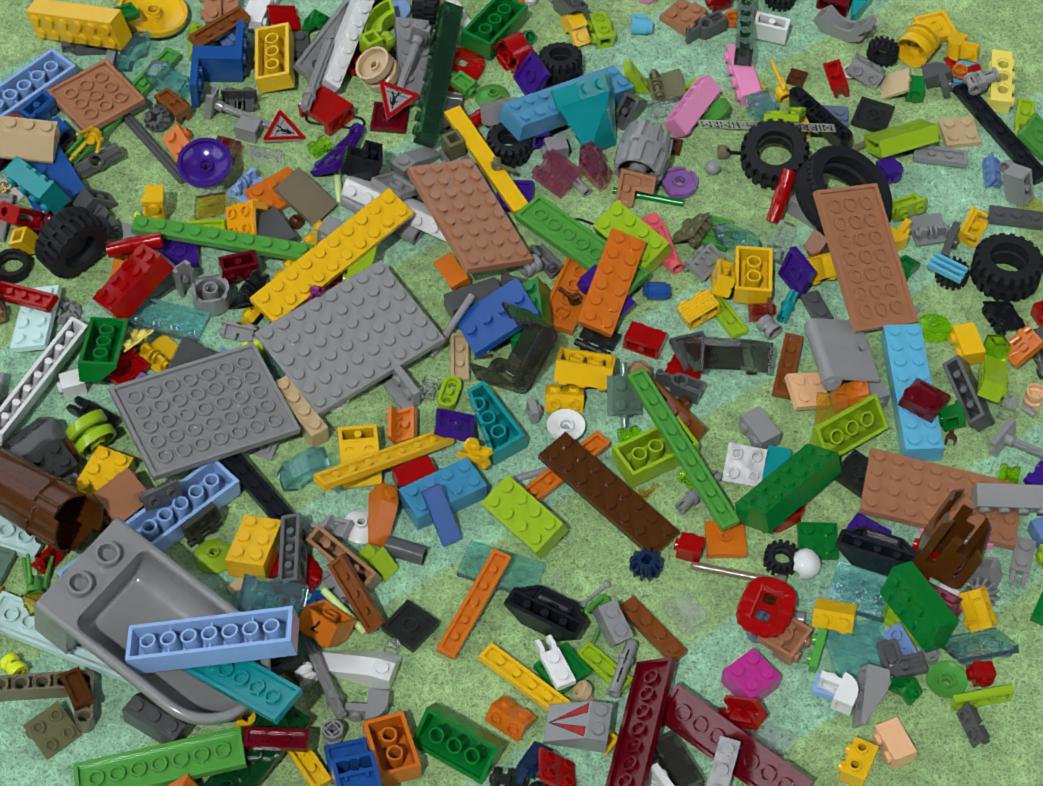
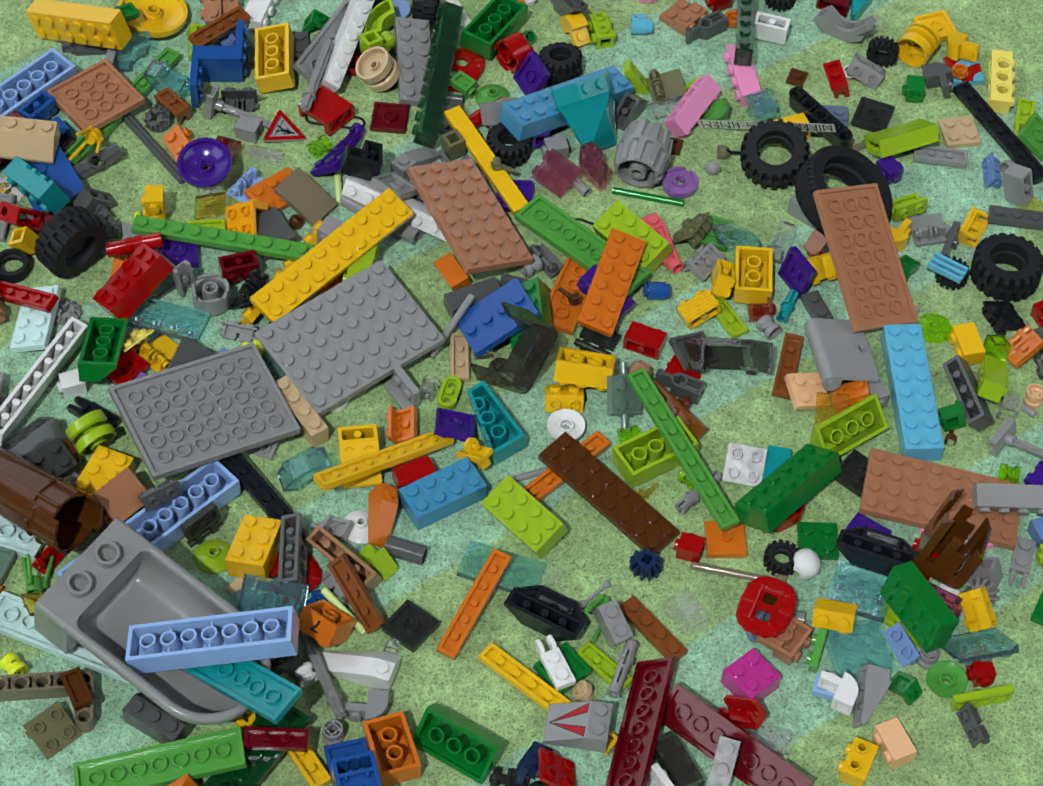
red piece [266,5,301,32] -> none
magenta hand [306,285,325,303] -> none
light grey piece [379,21,431,120] -> none
blue tile [421,484,462,547] -> none
orange bracket [485,695,537,742] -> none
light grey plate [526,397,542,424] -> none
nougat plate [614,168,658,208] -> none
light grey brick [738,406,781,449] -> none
yellow plant [759,59,789,103] -> none
lime plate [764,107,806,123] -> none
red axle [766,168,797,224] -> none
flat silver plate [876,638,928,678] -> none
tan piece [880,67,912,100] -> none
dark red slope [898,378,951,423] -> none
light grey connector [962,67,1001,95] -> none

